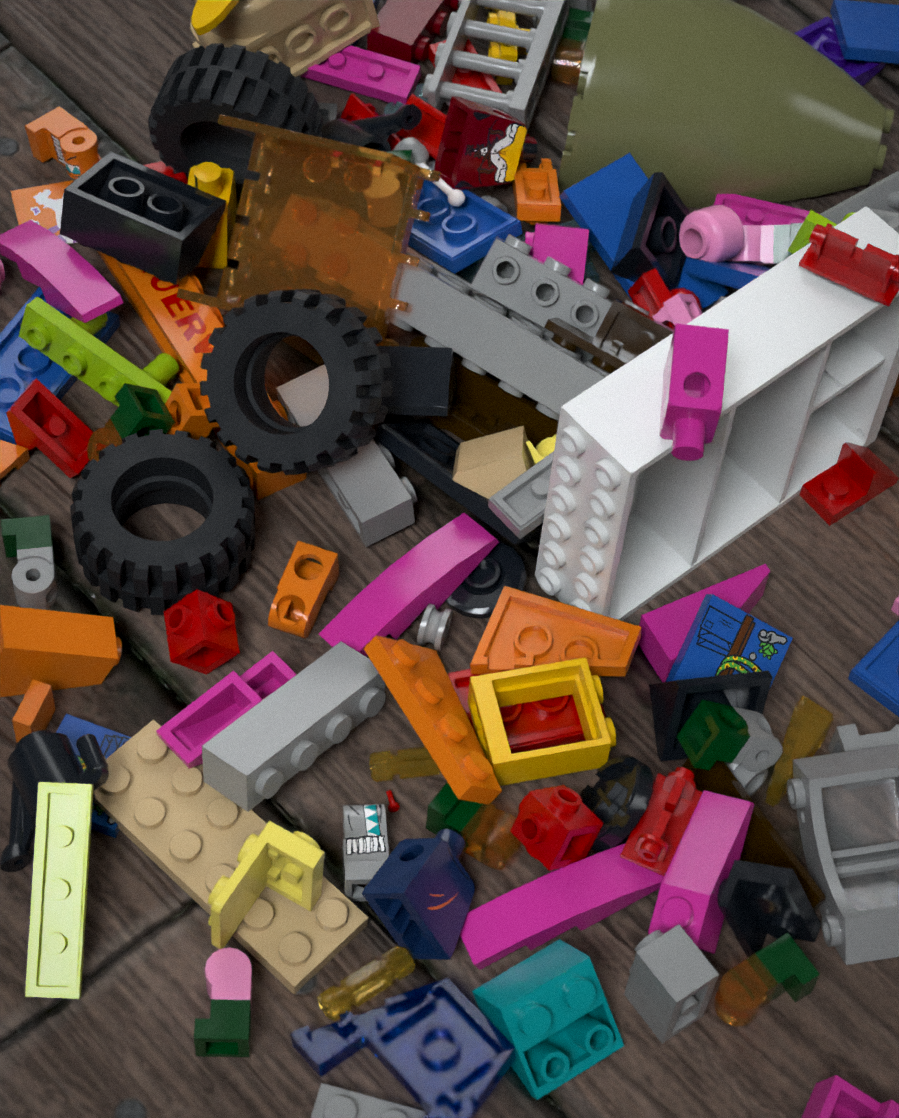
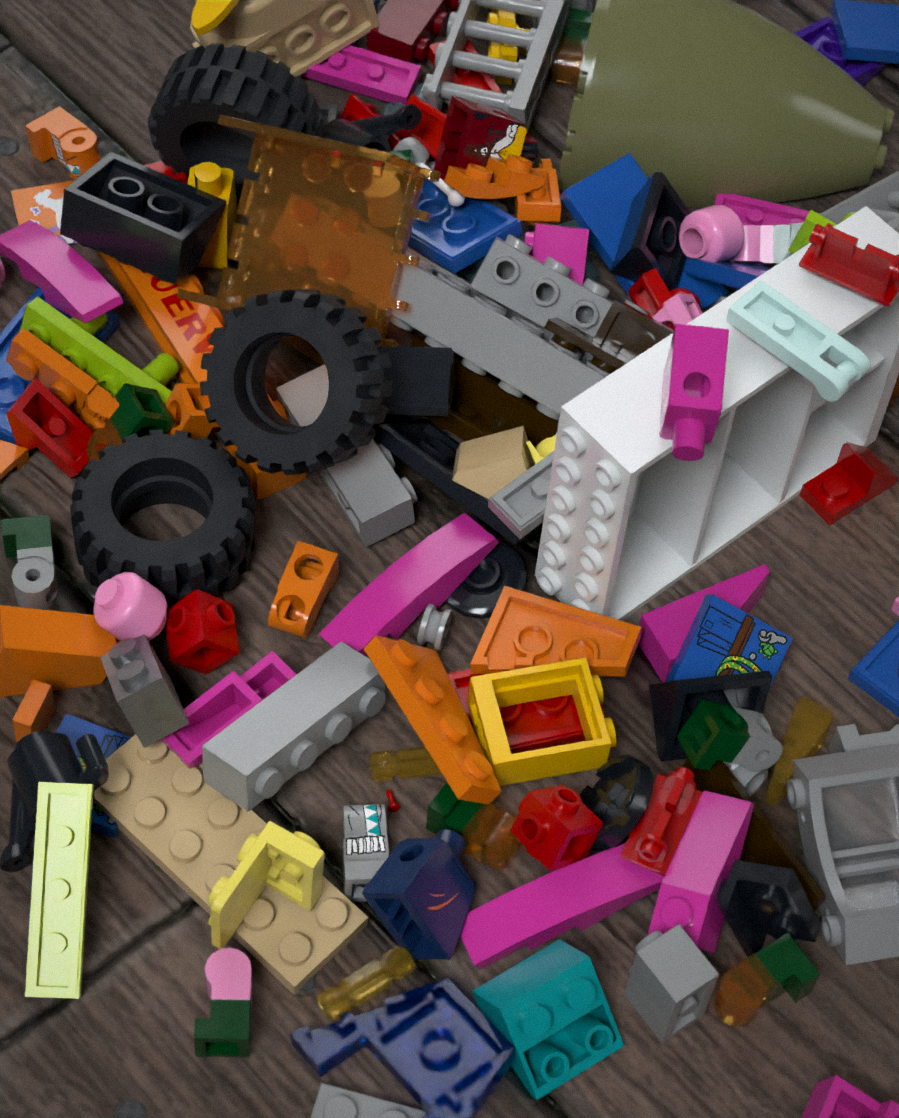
none -> orange hinge [6,329,120,437]
none -> bright pink head [93,572,167,641]
none -> flat silver brick [100,634,190,748]
none -> orange slope [444,154,546,199]
none -> light aqua plate [726,280,871,402]

